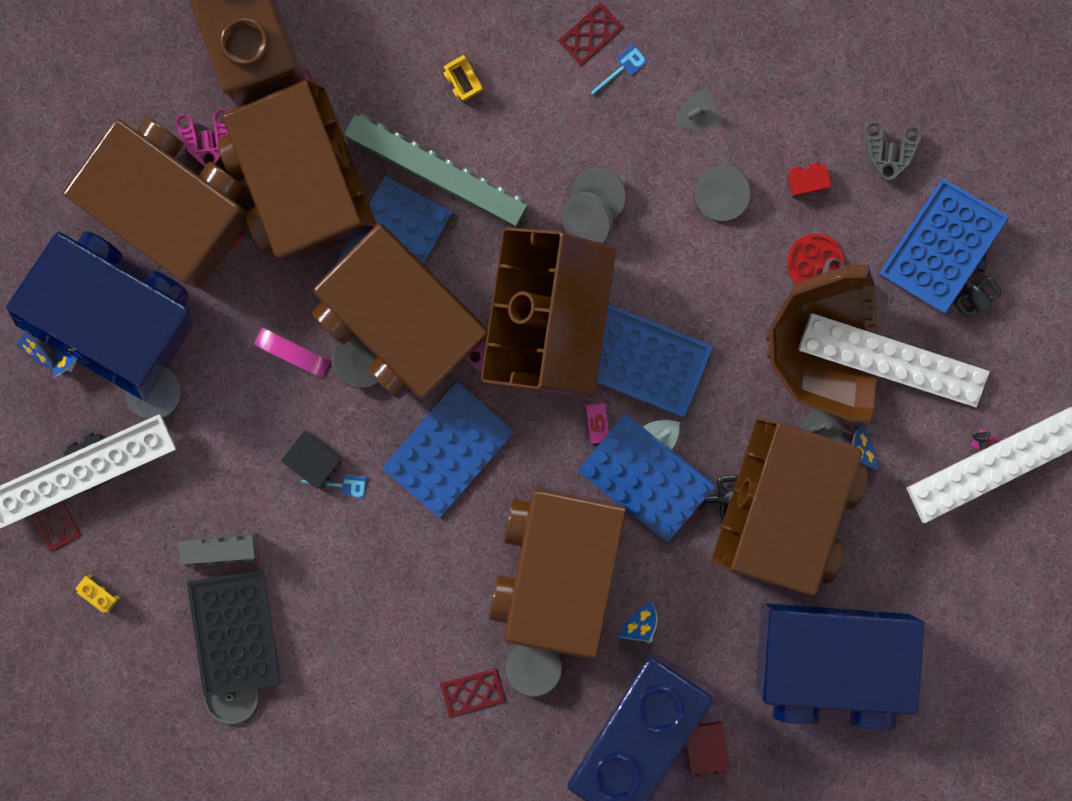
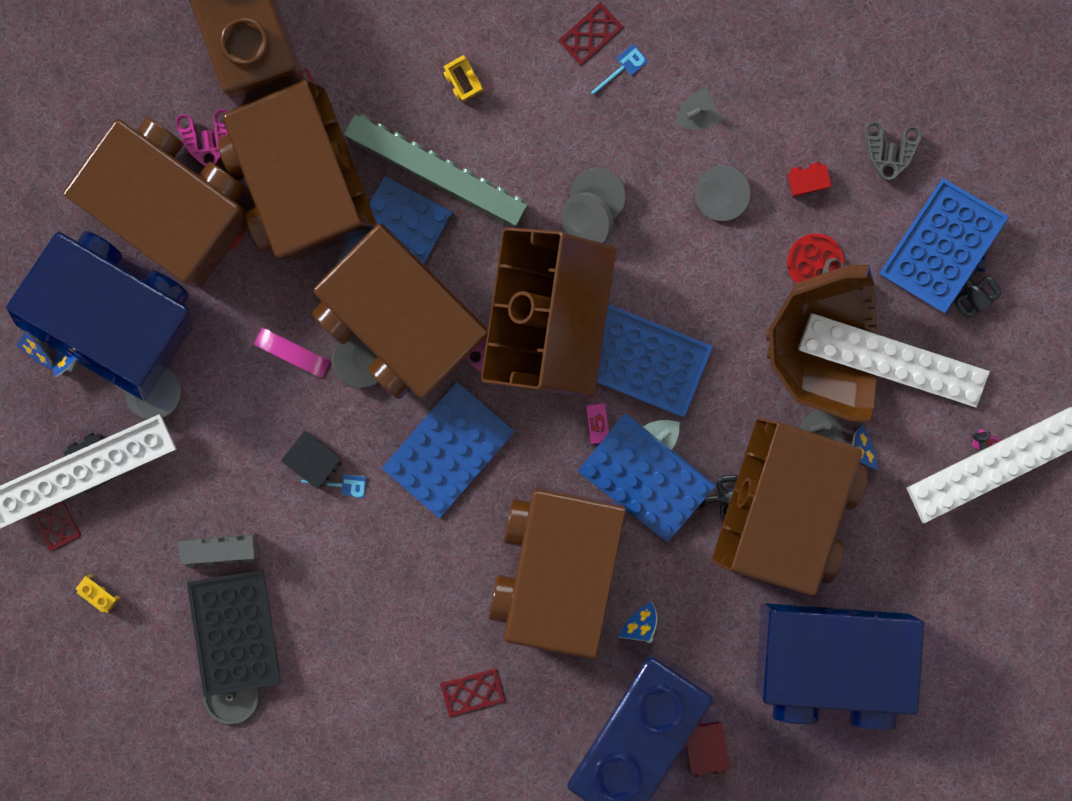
dark grey piece [506,645,562,697] -> none

